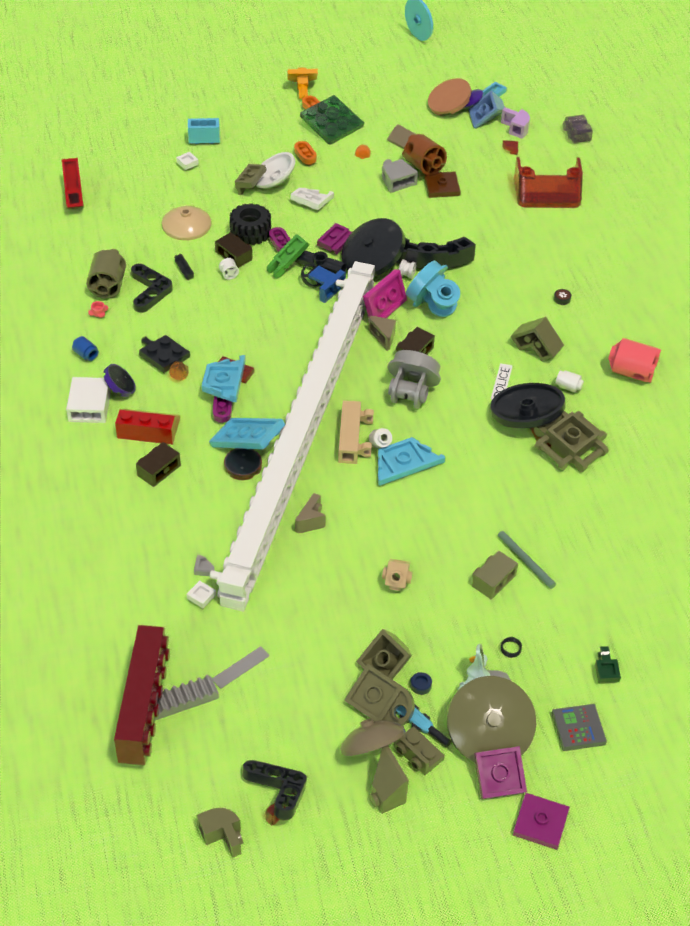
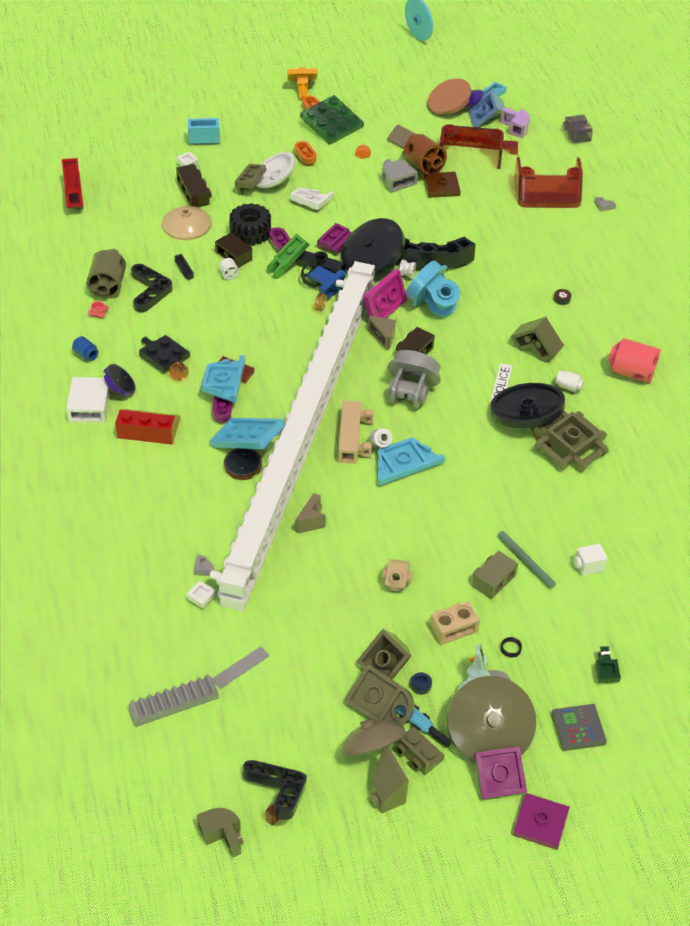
dark red brick [114,625,170,765] -> none
dark brown brick [136,442,181,487] -> none
none -> dark brown brick [176,164,212,207]
none -> clear orange tile [314,293,327,311]
none -> tan brick [430,601,480,645]
none -> clear red windscreen [440,124,504,169]
none -> white brick [574,543,608,576]
none -> light grey tile [594,197,616,212]

